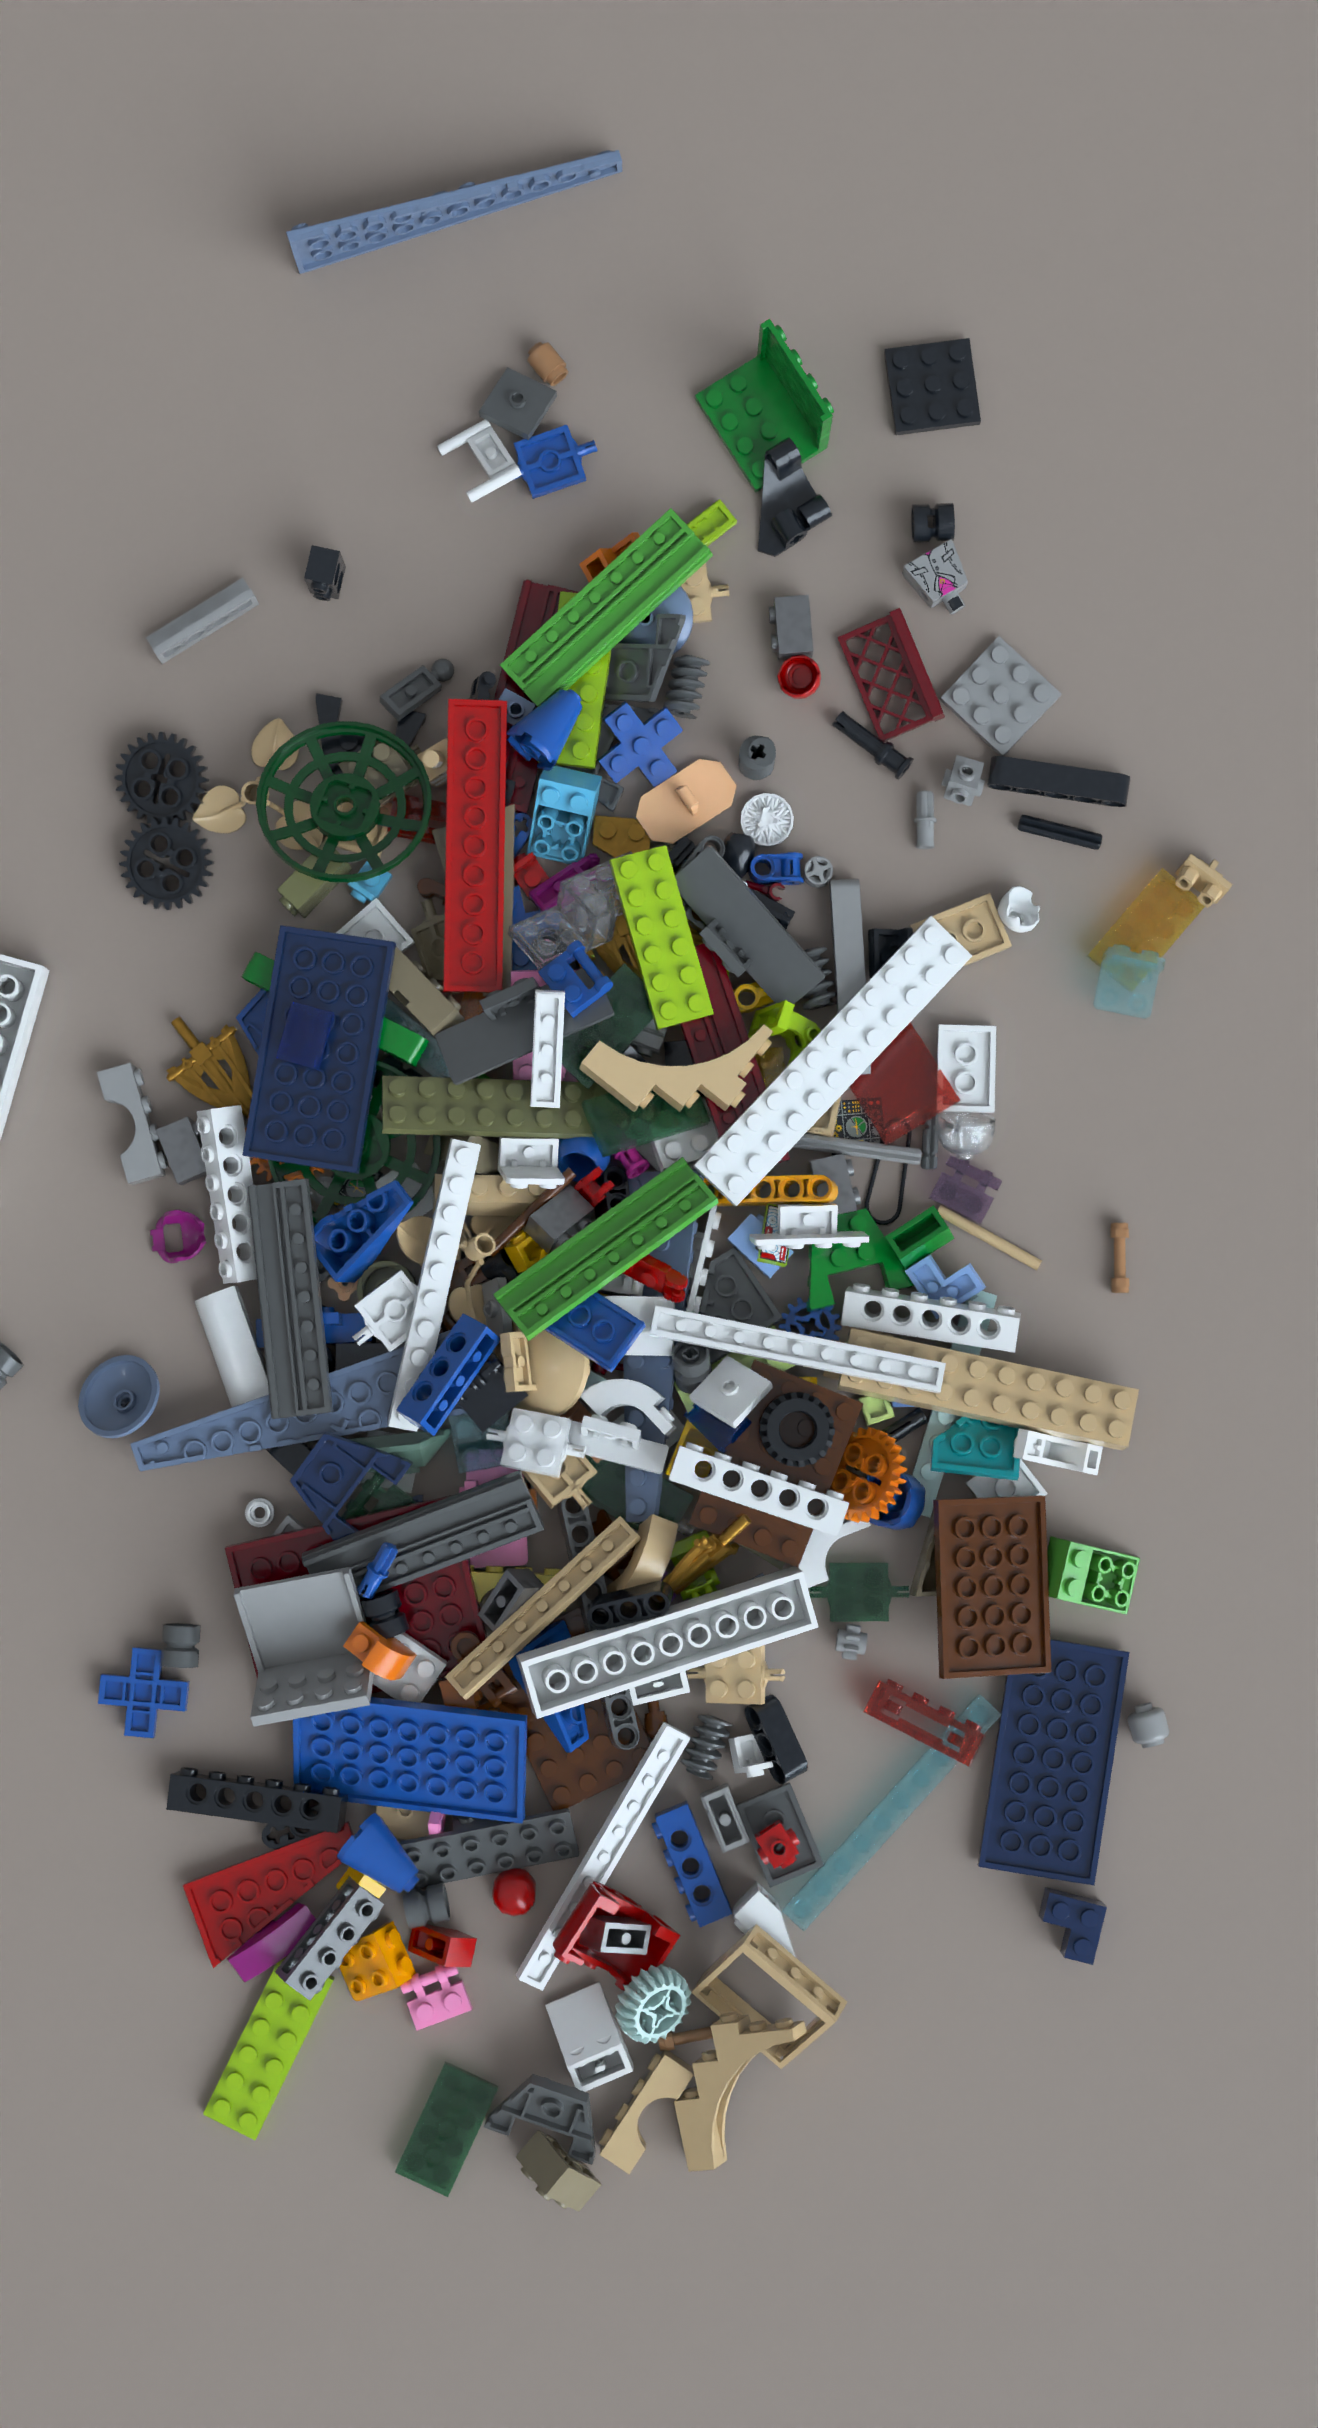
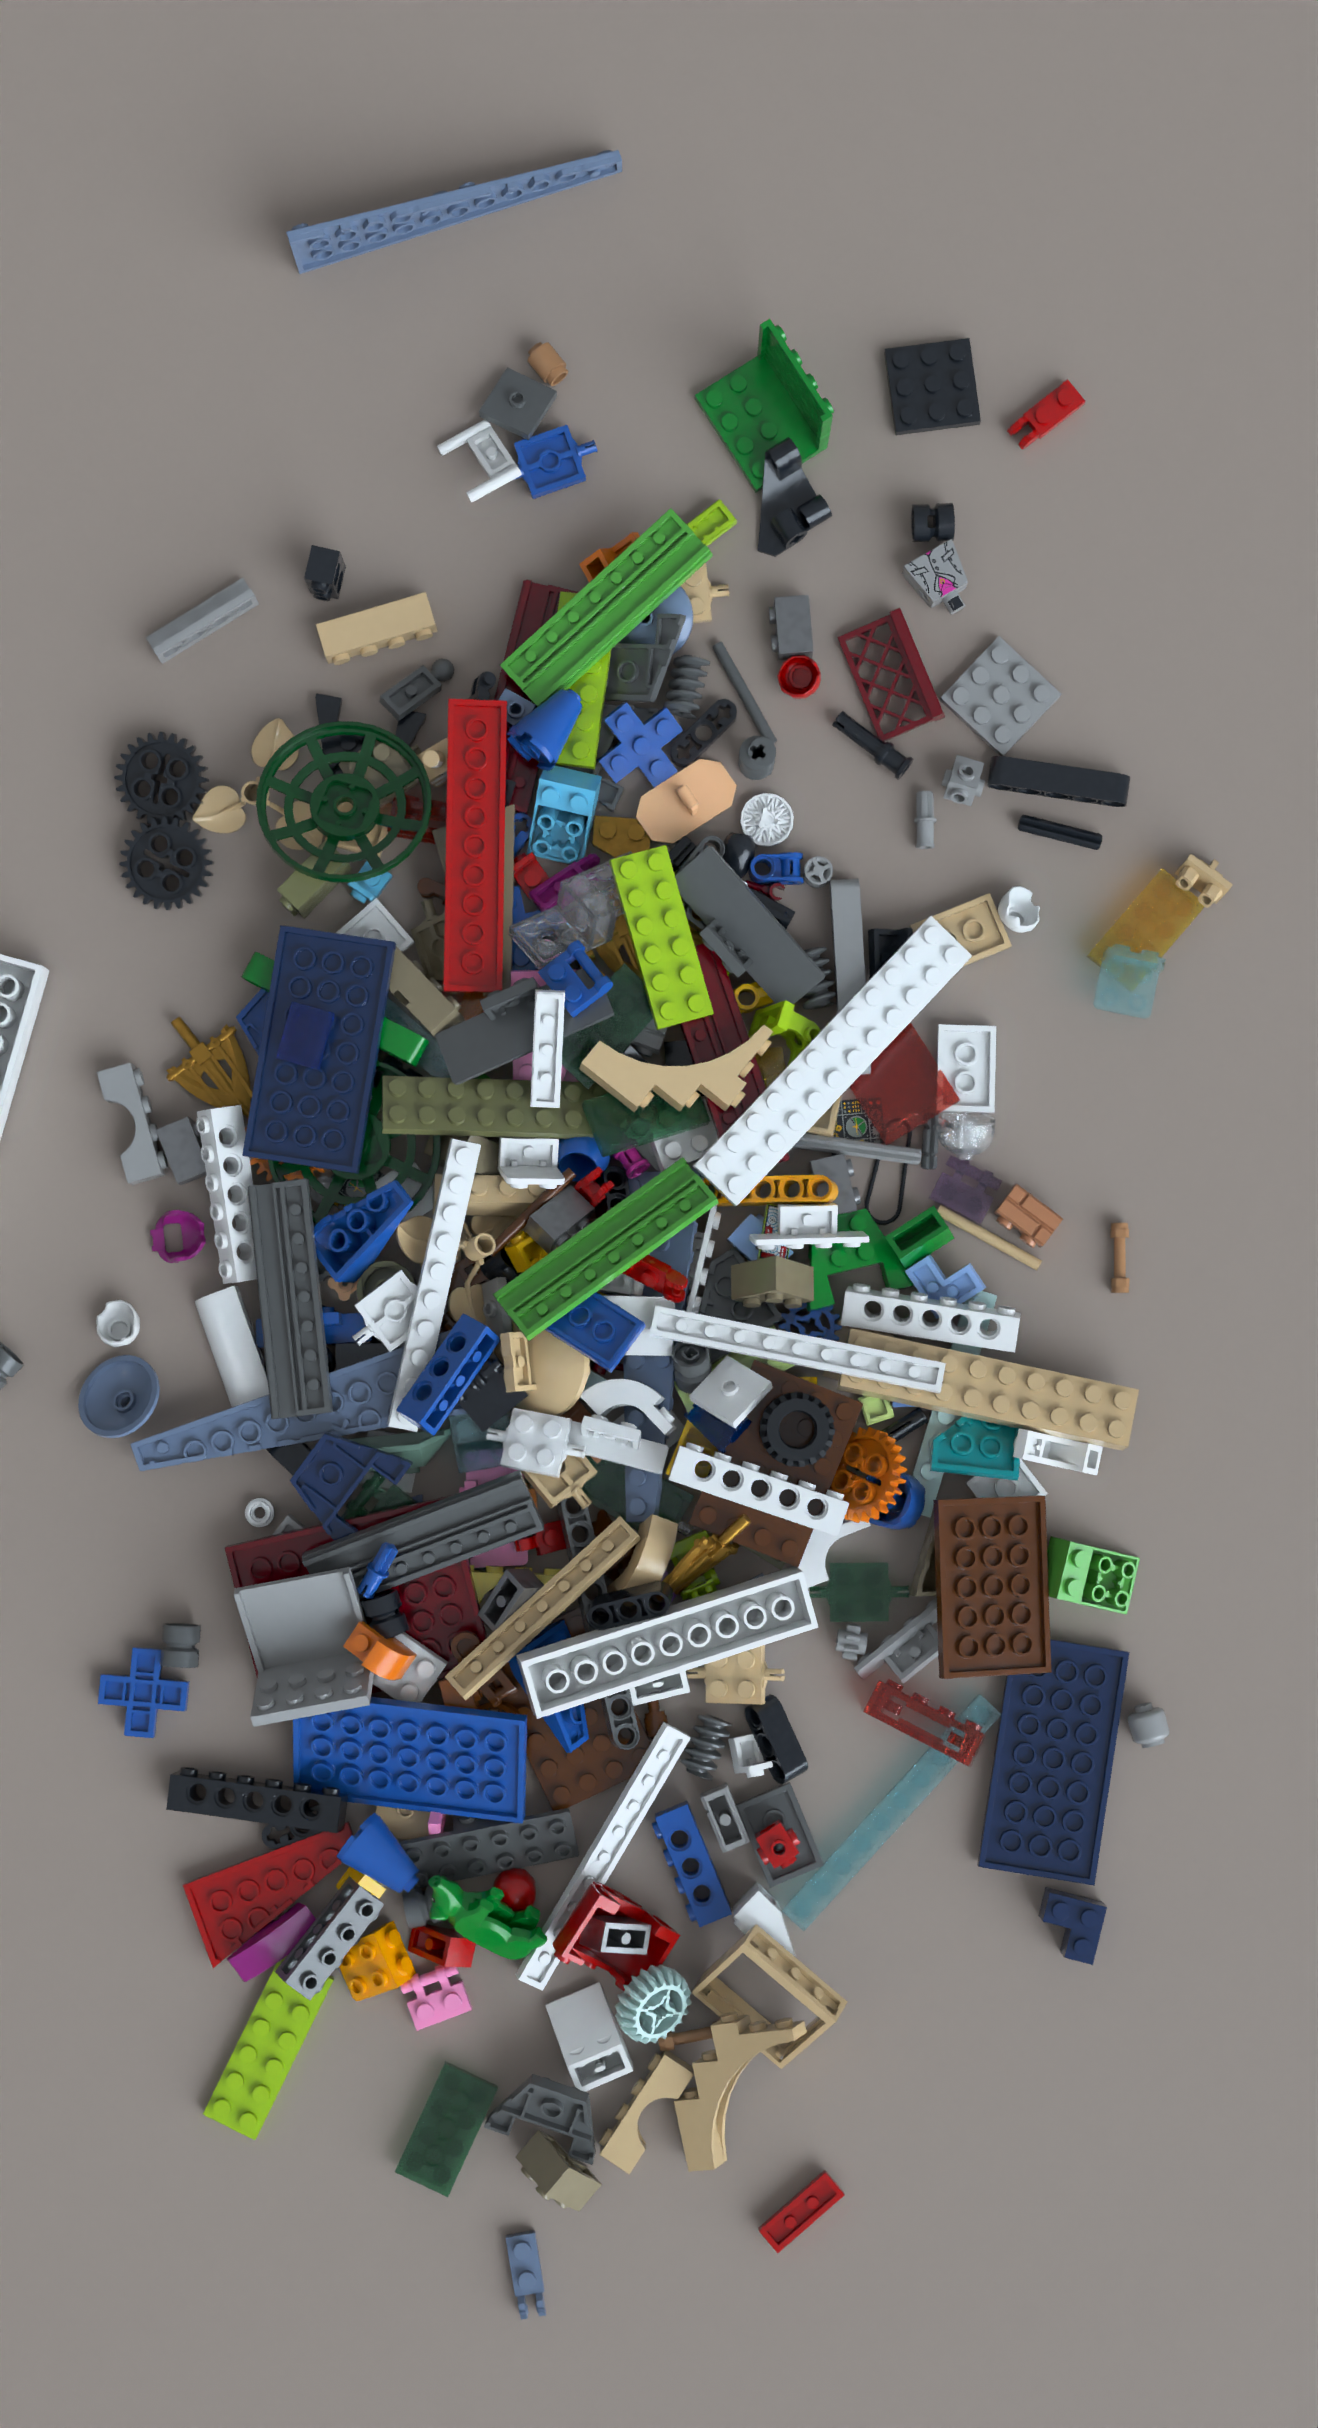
none -> white hair [96,1300,140,1347]
none -> tan brick [316,592,438,665]
none -> green animal [428,1875,547,1960]
none -> sand blue hinge [506,2230,546,2320]
none -> red plate [514,1520,566,1556]
none -> black beam [671,699,737,768]
none -> dark grey bar [712,642,777,743]
none -> dark tan brick [731,1256,814,1308]
none -> red plate [758,2170,845,2253]
none -> light grey bracket [854,1598,938,1684]
none -> nougat brick [994,1184,1063,1248]
none -> red hinge [1007,379,1085,449]

